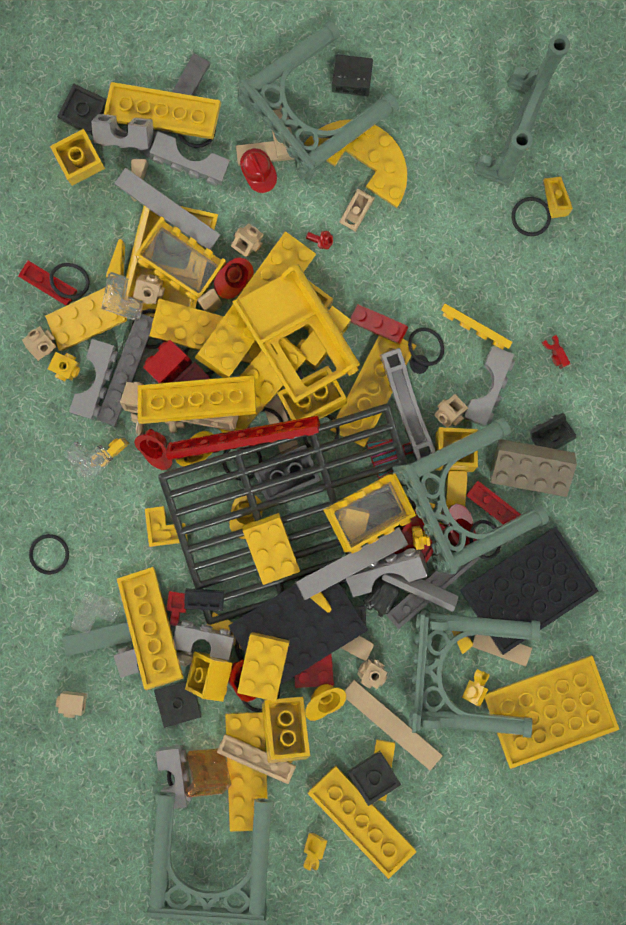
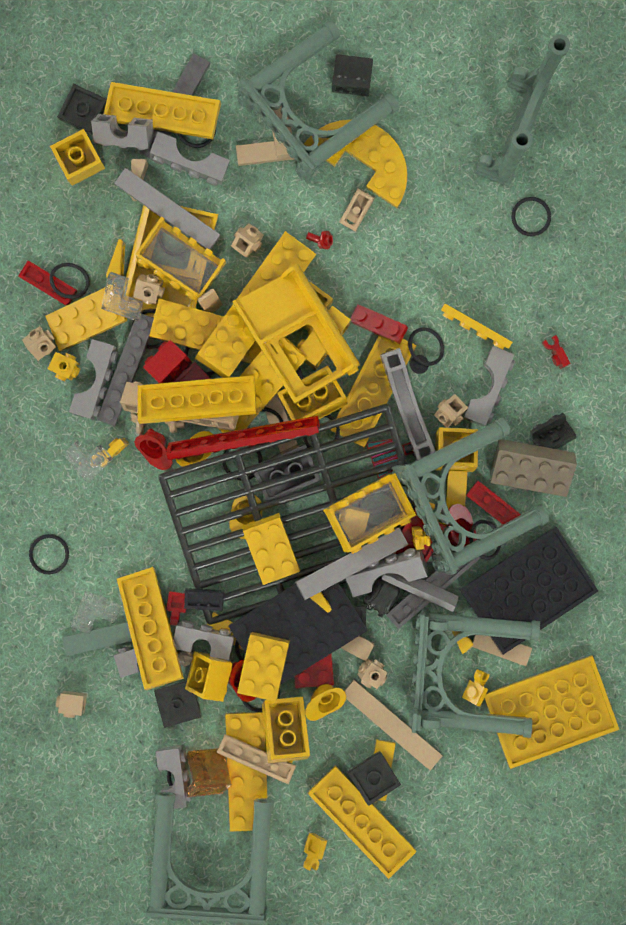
yellow plate [145,506,188,547] -> none
red piece [214,257,254,299] -> none
red piece [240,148,277,193] -> none
yellow slope [543,177,573,218] -> none

